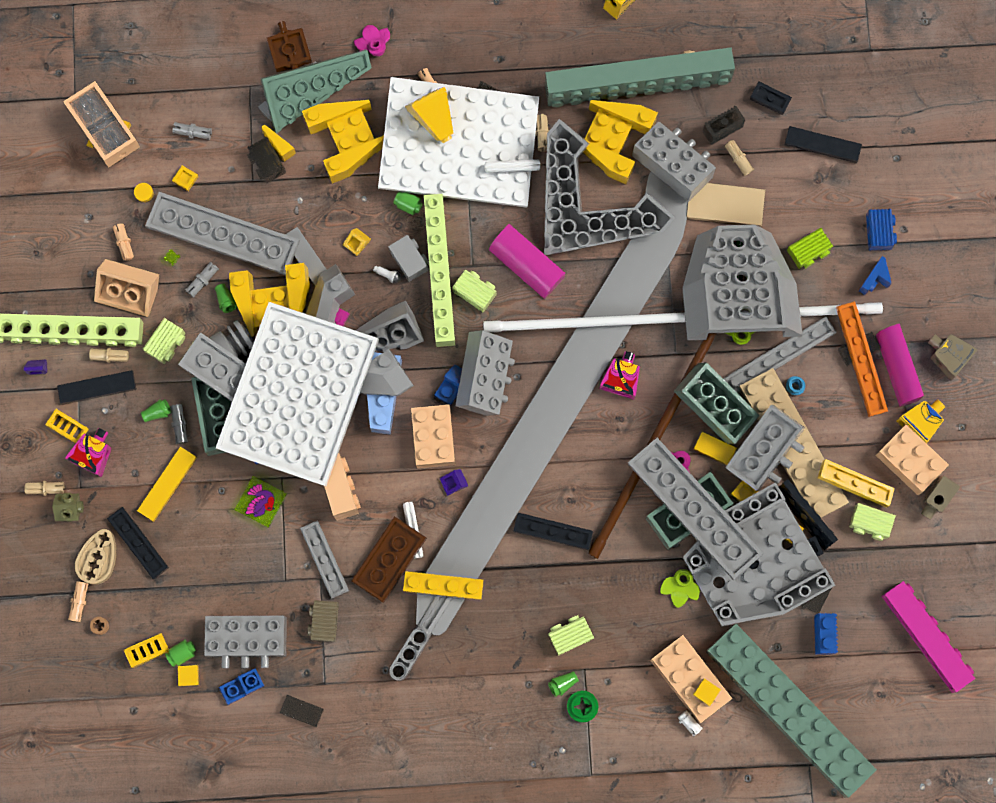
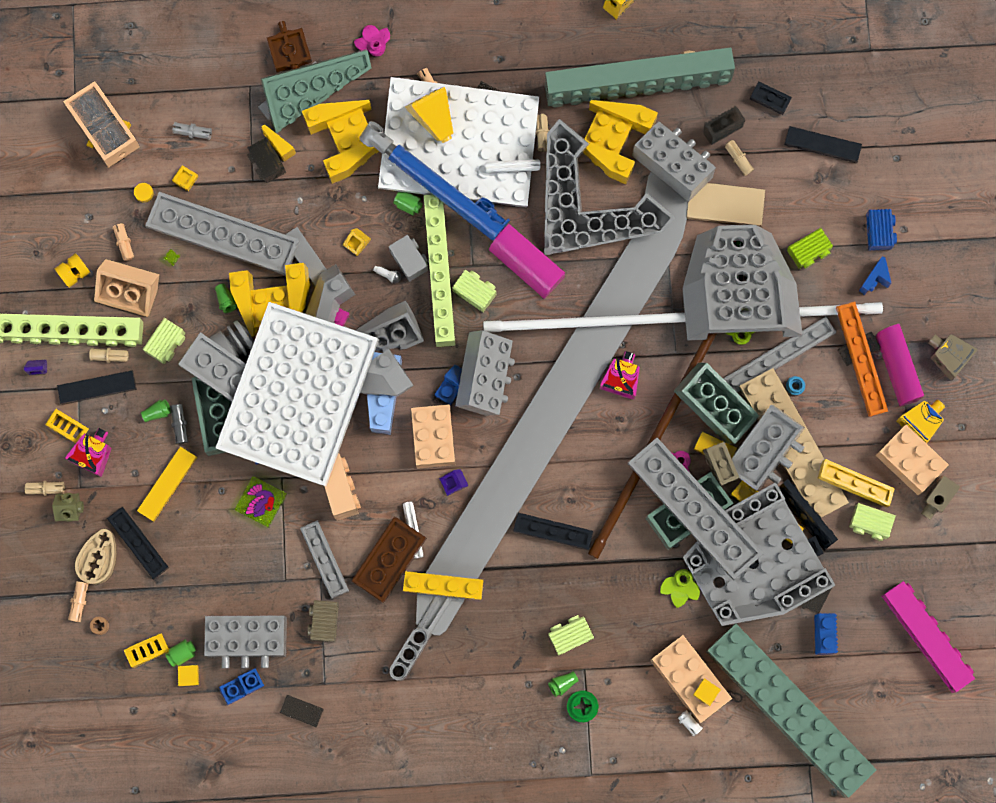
light grey pin [185,262,219,297] -> none
none -> yellow wheel [54,253,91,288]
none -> blue piece [359,121,510,241]
none -> dark tan tile [703,442,739,485]

